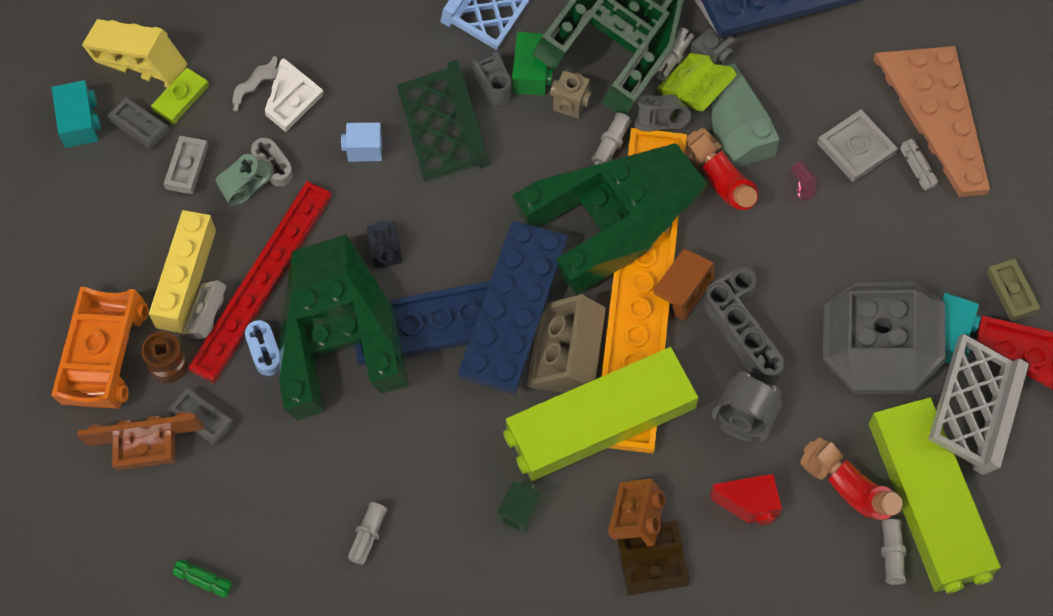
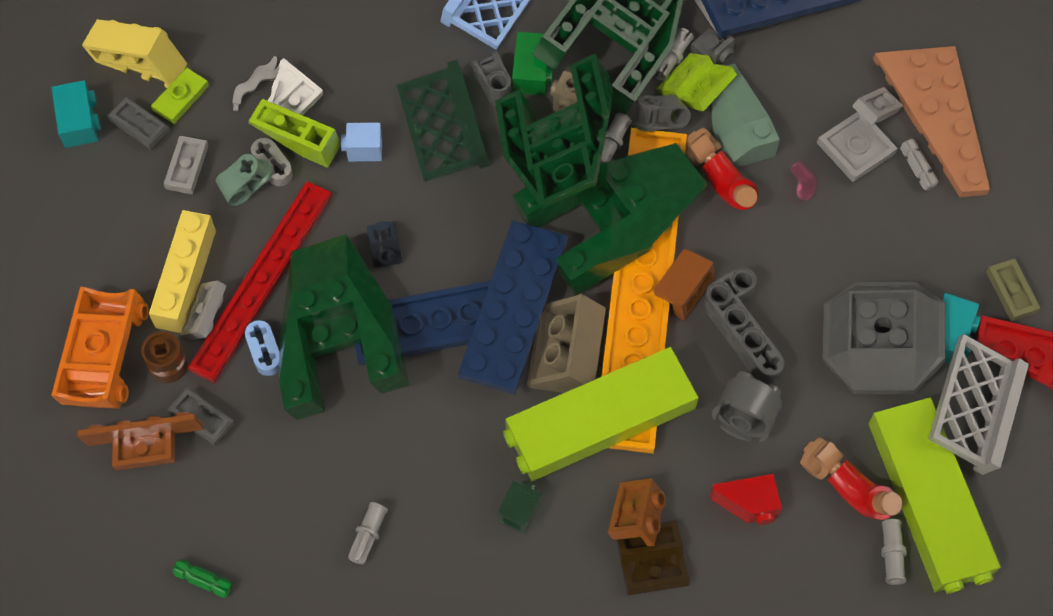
none -> lime slope [248,99,341,168]
none -> dark green wedge [495,54,614,209]
none -> light grey plate [852,87,903,125]

